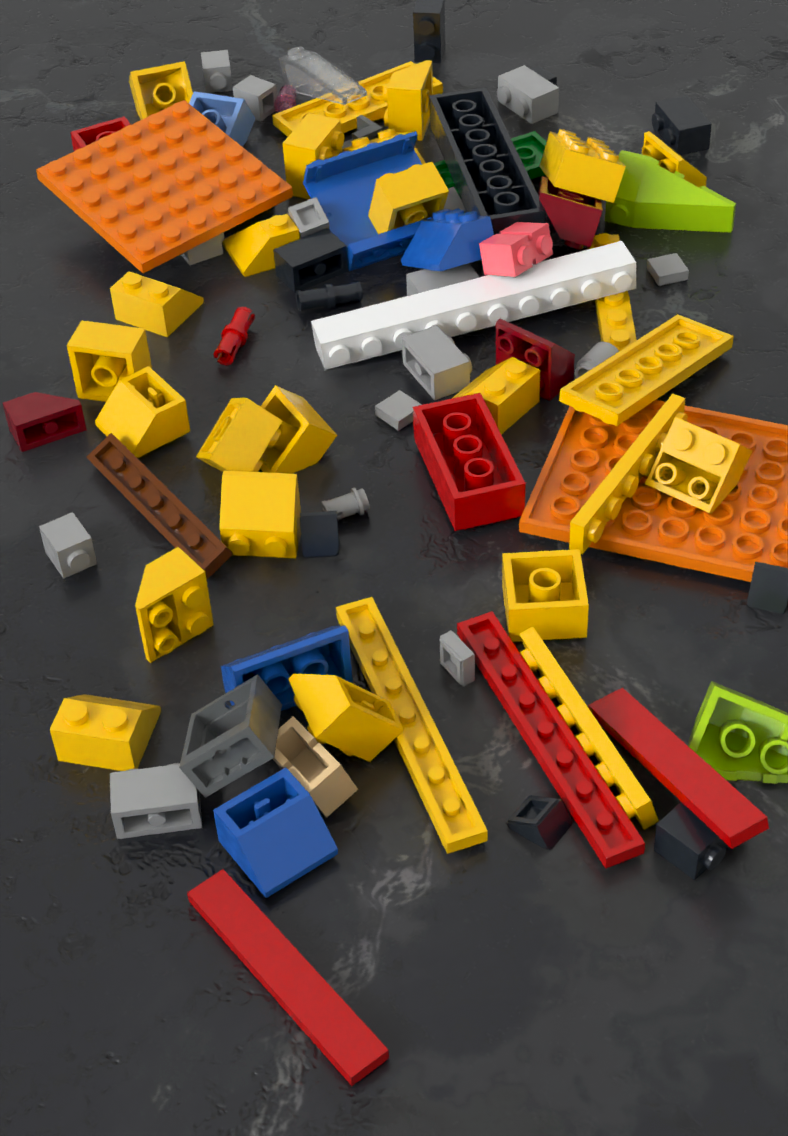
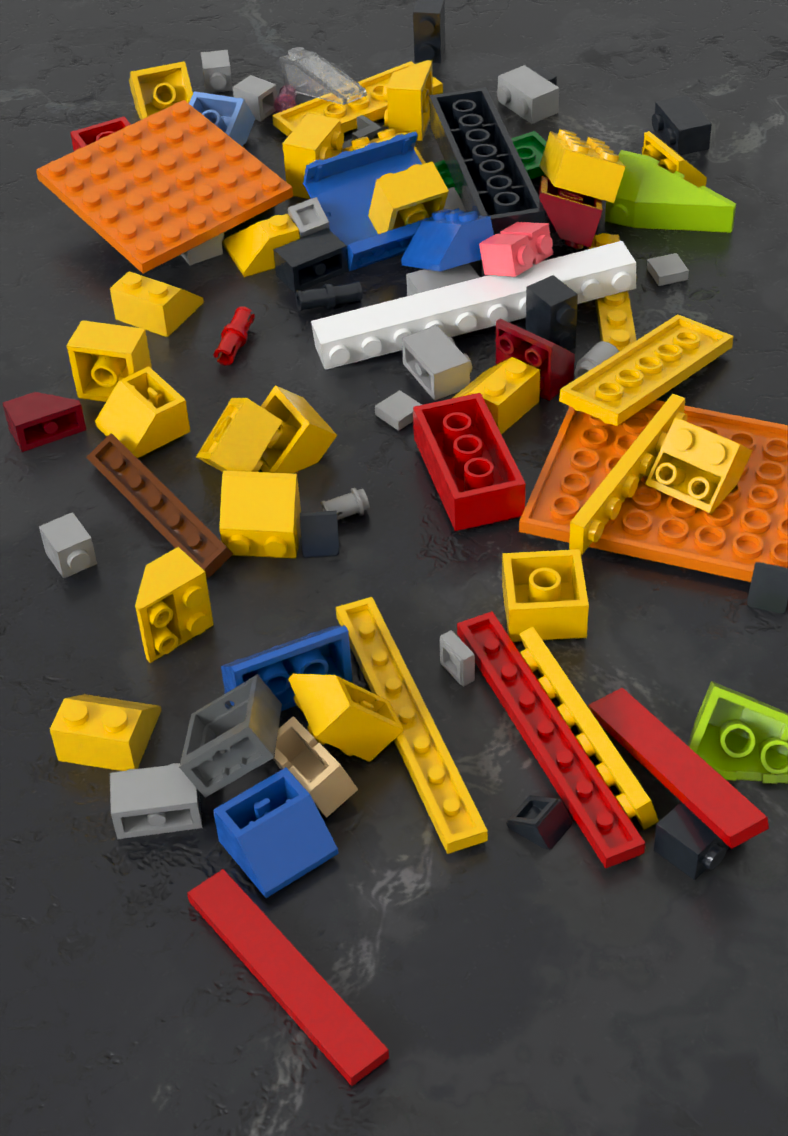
none -> black brick [526,275,578,351]

